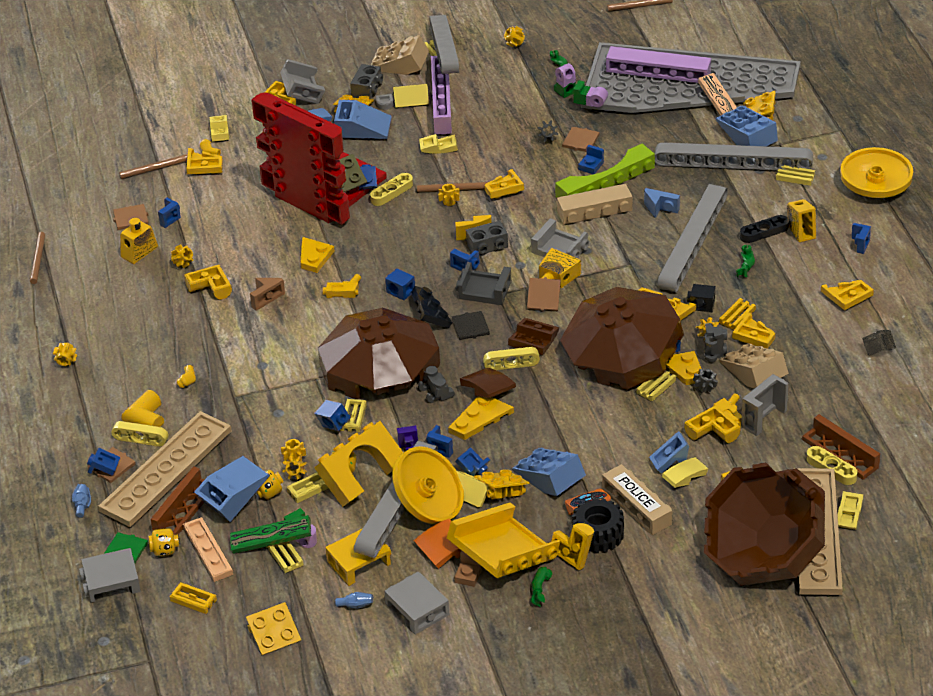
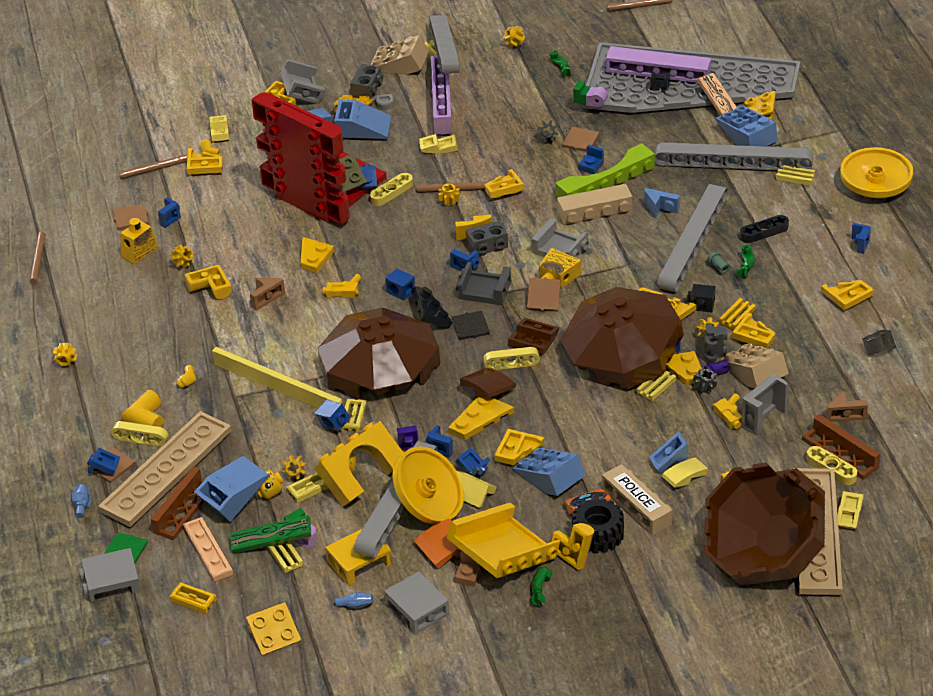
yellow head [148,528,179,556] -> none
yellow gear [281,439,306,461] -> none
light yellow panel [393,84,429,108] -> none
dark grey piece [418,366,455,403] -> none
yellow hinge [474,469,529,499] -> none
lavender leg [554,63,576,98] -> none
yellow brick [684,406,741,443] -> none
yellow torso [787,199,816,242] -> none
none -> light yellow tile [212,347,343,409]
none -> yellow wing [494,429,544,465]
none -> black bush [651,72,670,89]
none -> dark purple pin [704,360,730,374]
none -> sand green pin [707,252,730,274]
none -> medium nougat slope [827,391,868,422]

